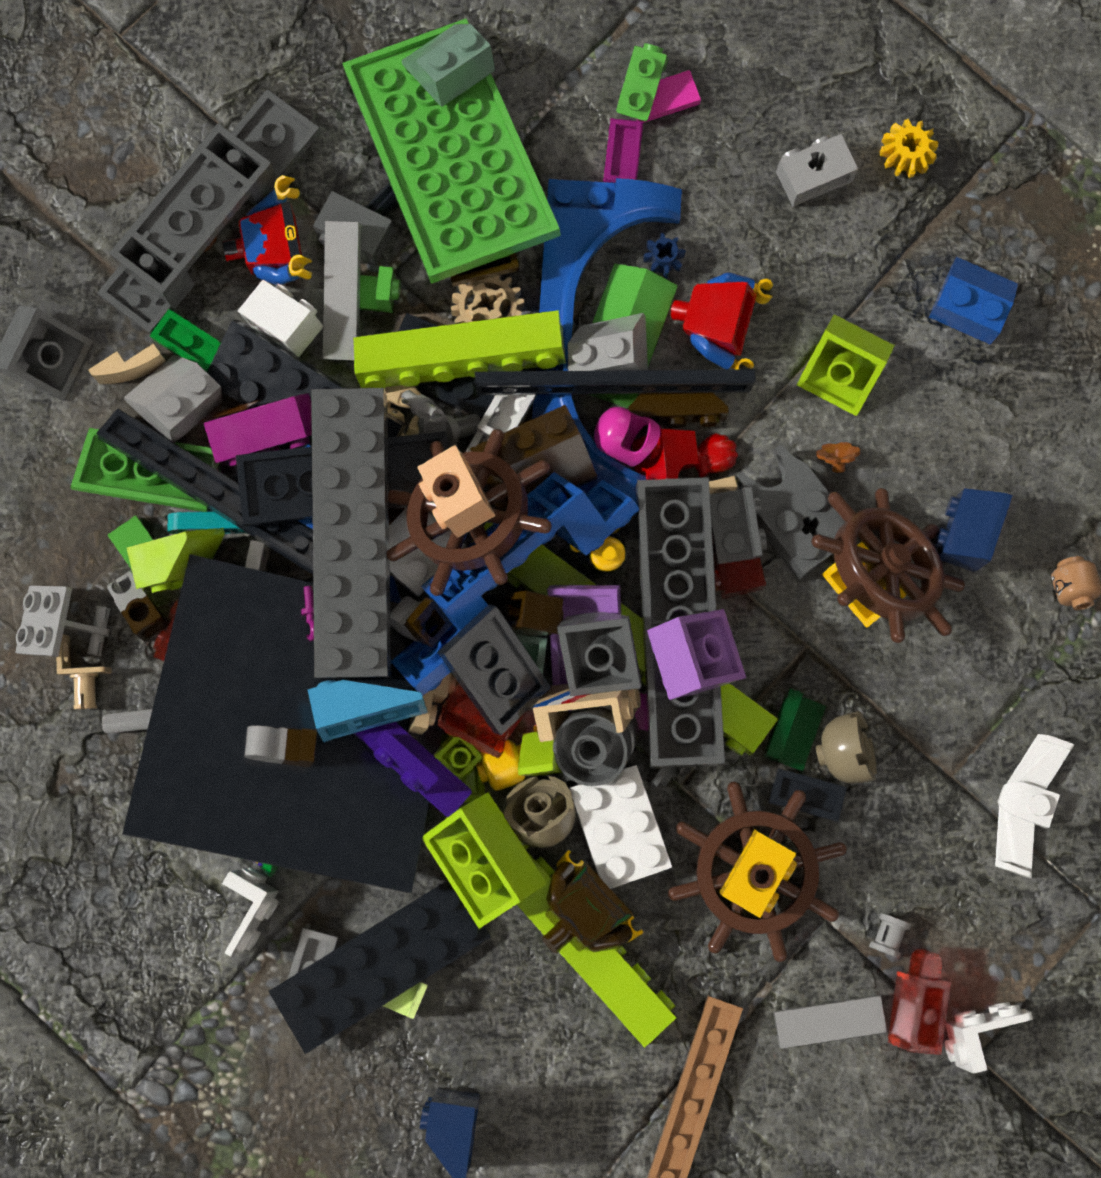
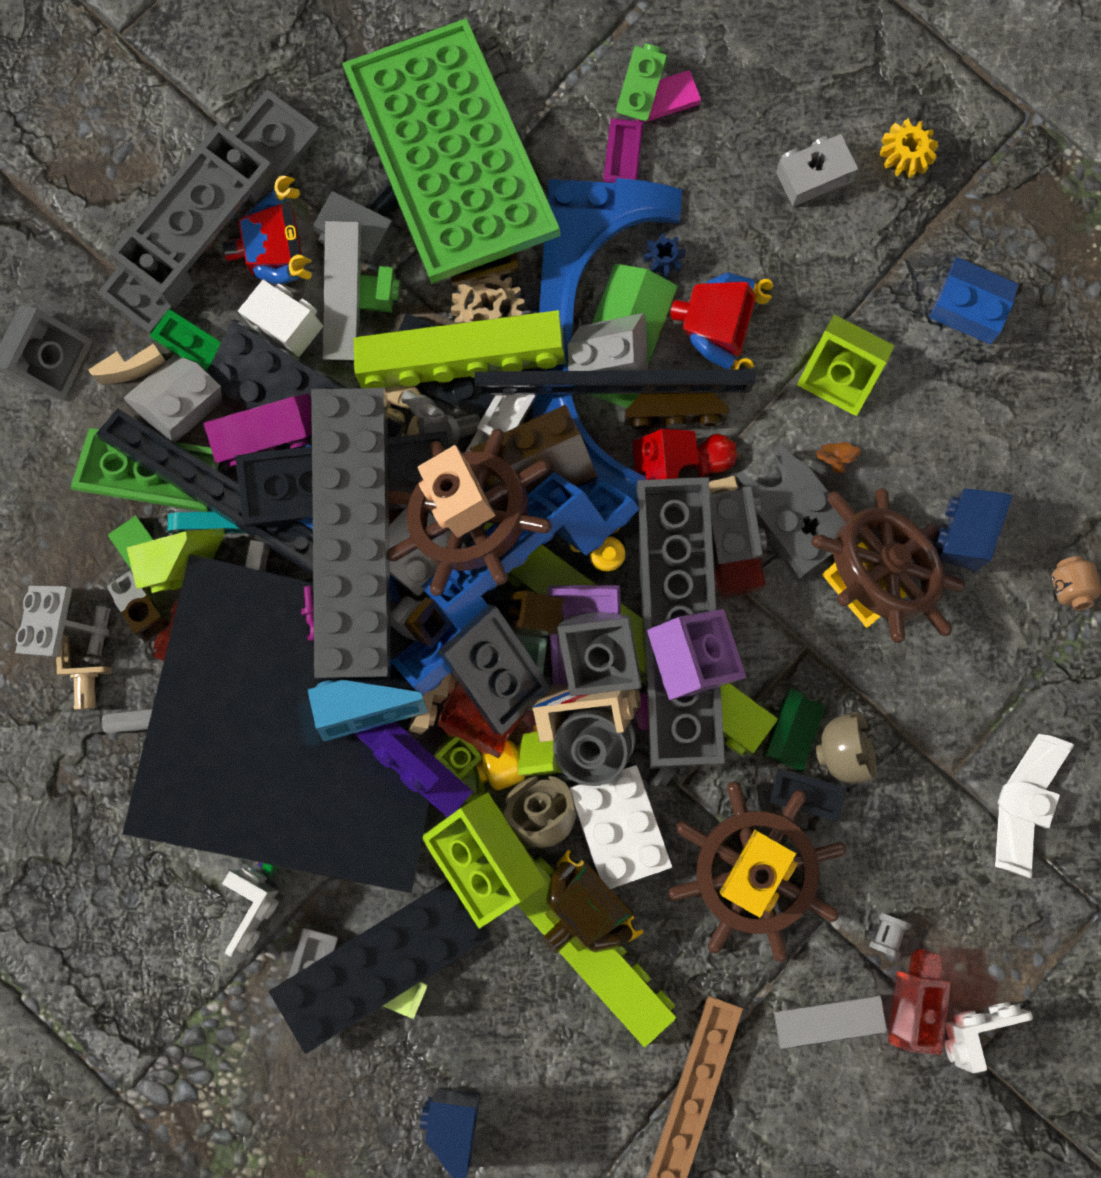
reddish brown sticker [198,400,260,422] -> none
leg [245,726,317,768] -> none
sand green slope [401,24,495,107] -> none
dark pink helmet [594,407,660,467] -> none

